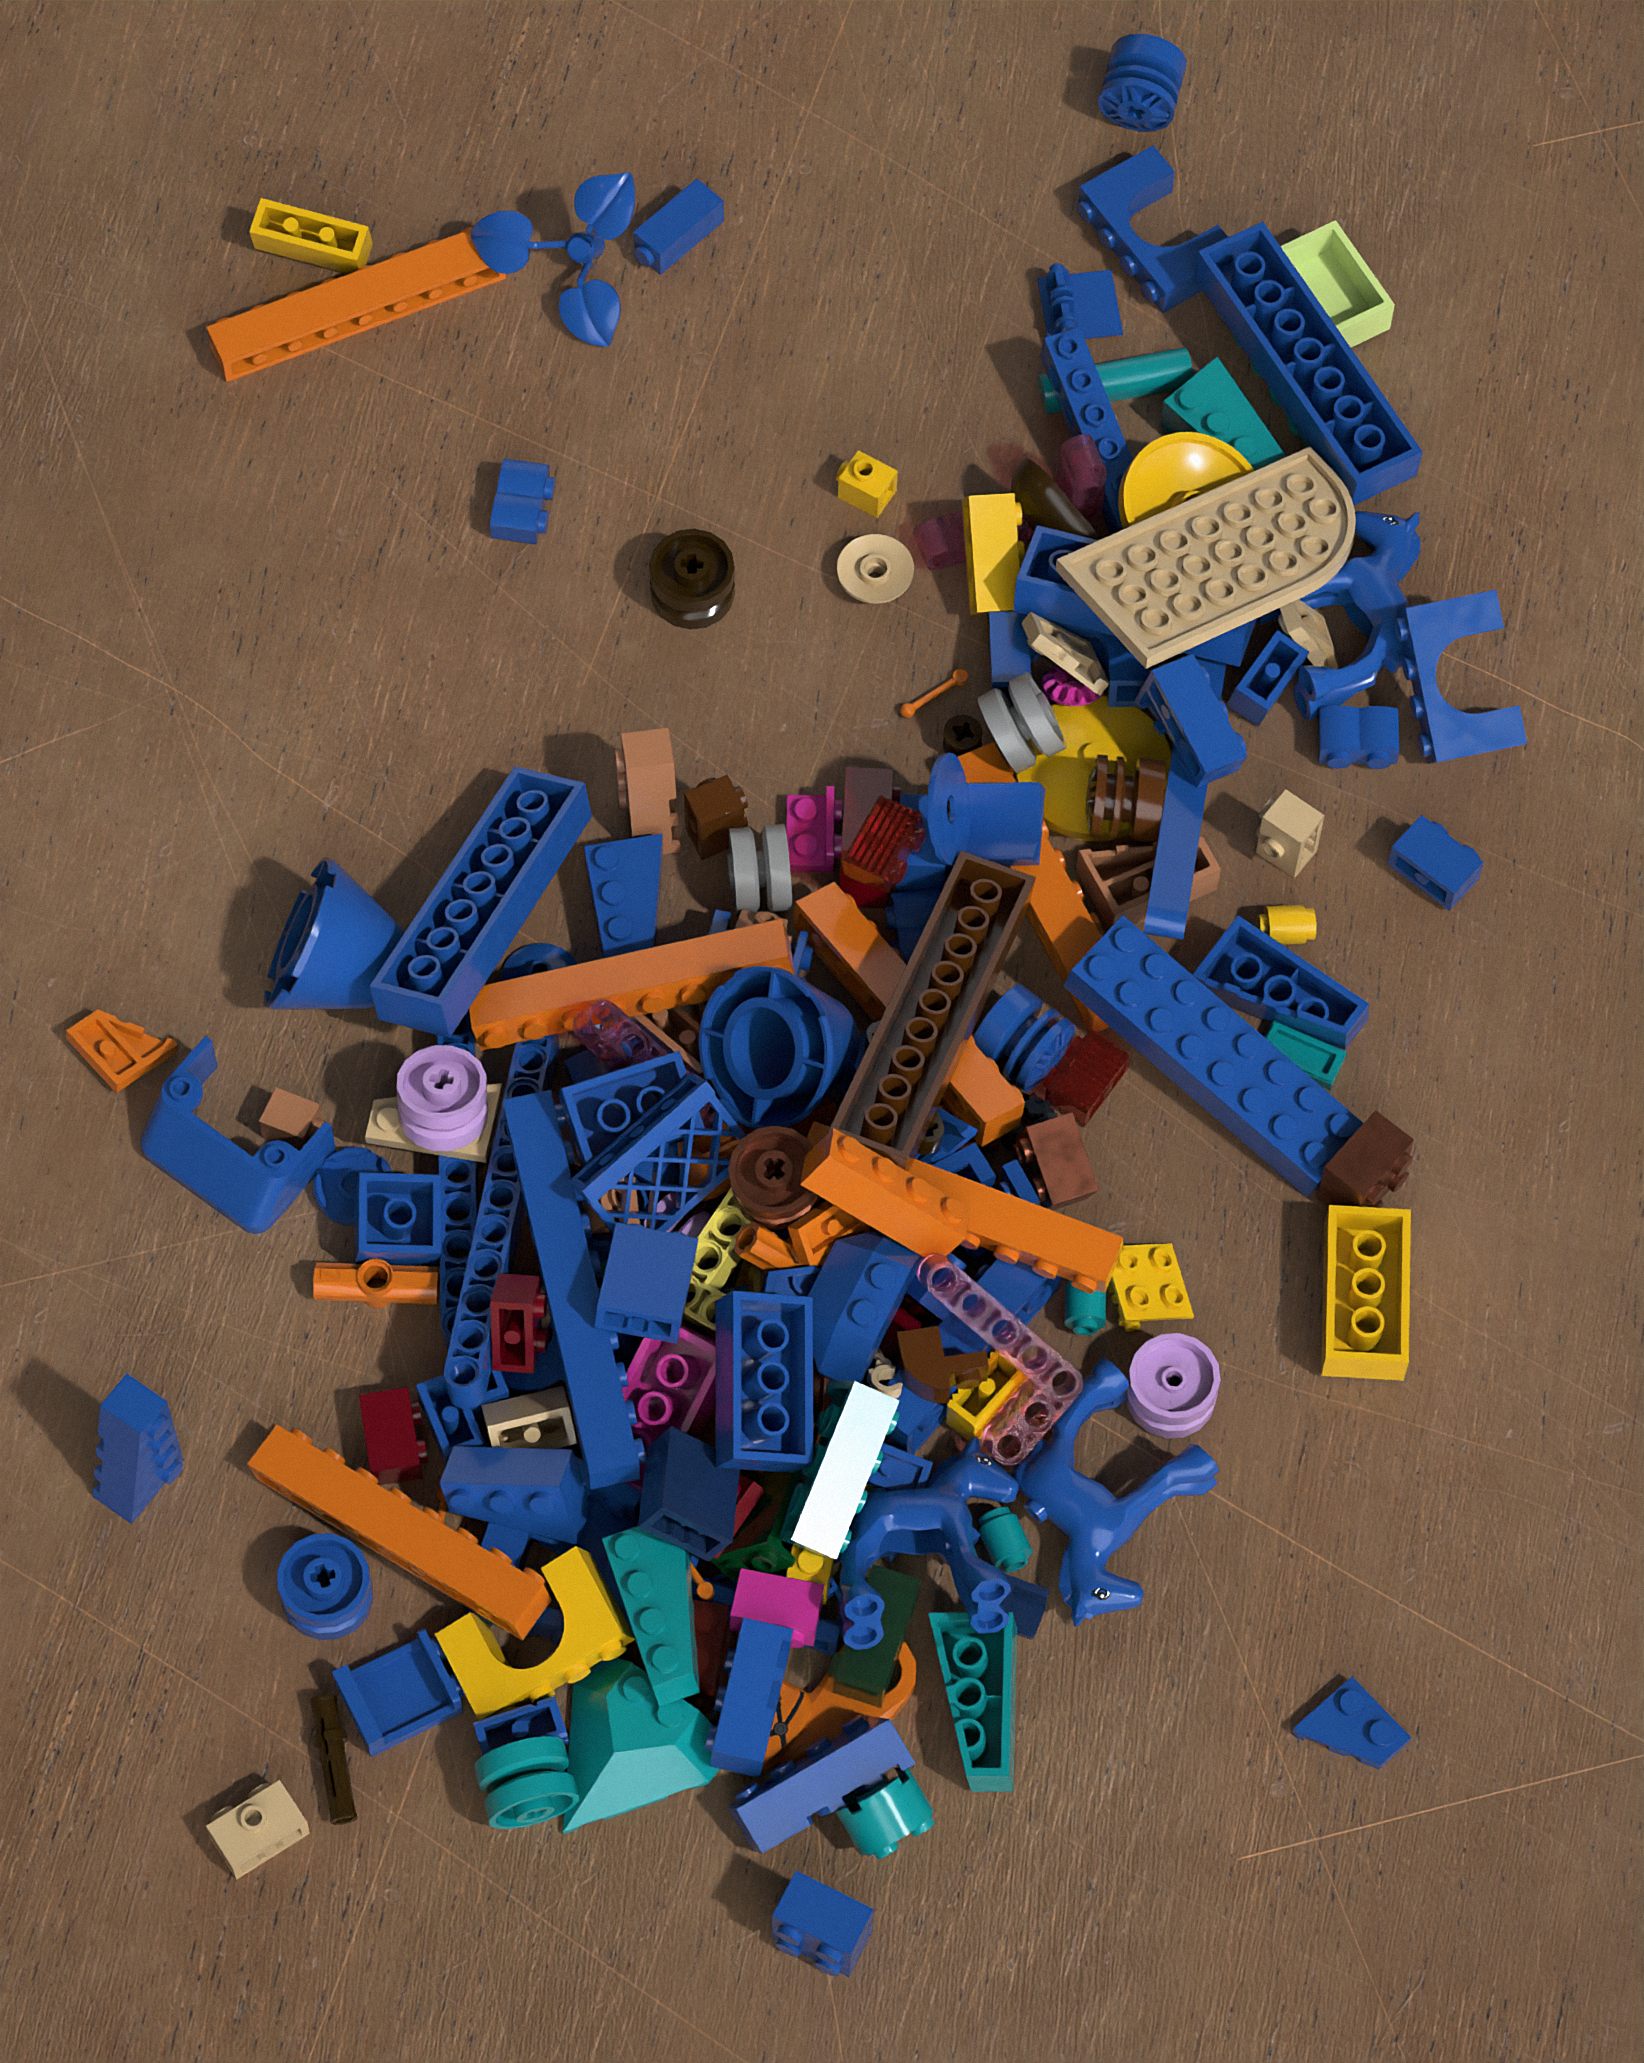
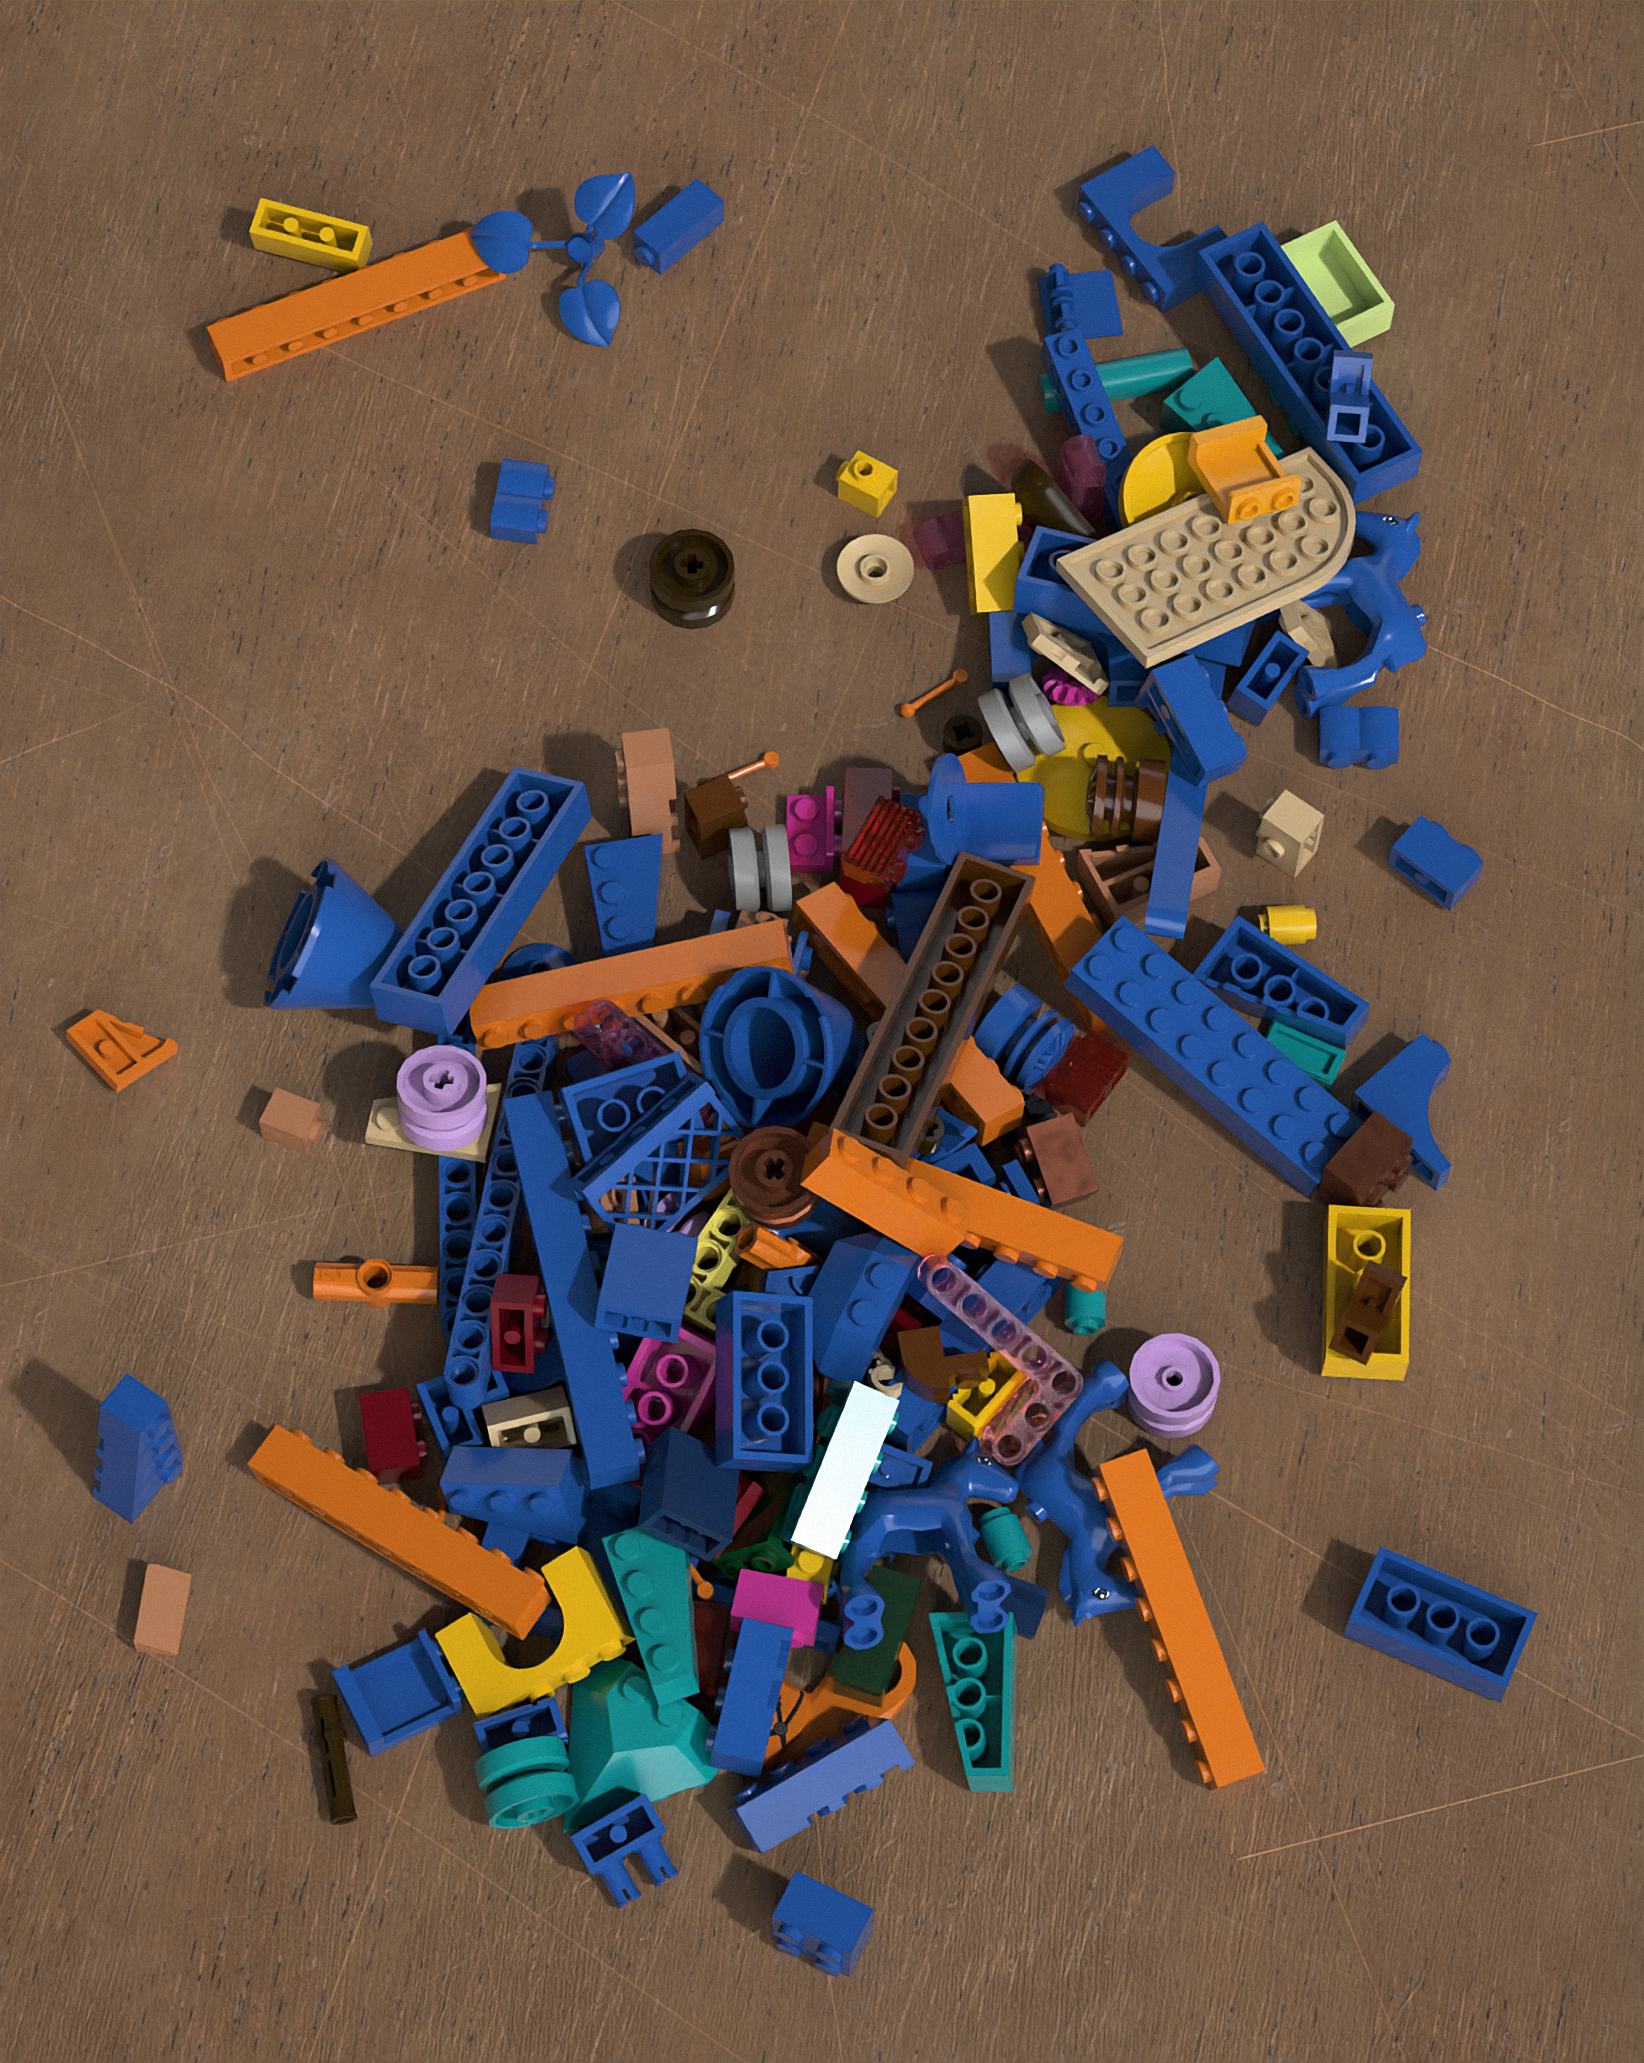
blue windscreen [140,1036,336,1234] -> none
tan brick [206,1780,310,1880] -> none
blue wheel [277,1533,373,1640] -> none
blue tile [314,1147,393,1226] -> none
blue brick [354,1172,441,1267] -> none
orange wing [787,1201,871,1266] -> none
teal brick [834,1766,935,1859] -> none
blue wheel [1098,34,1187,132] -> none
yellow hinge [1108,1243,1194,1332] -> none
blue wing [1292,1676,1411,1769] -> none
blue arch [1394,590,1527,764] -> none
none -> nougat slope [134,1563,192,1656]
none -> blue brick [568,1793,679,1909]
none -> orange hinge [707,751,779,781]
none -> orange brick [1090,1448,1266,1791]
none -> light orange panel [1187,415,1302,524]
none -> blue brick [1325,350,1373,443]
none -> reddish brown brick [1328,1260,1407,1366]
none -> blue brick [1344,1546,1538,1703]
none -> blue arch [1350,1033,1452,1191]

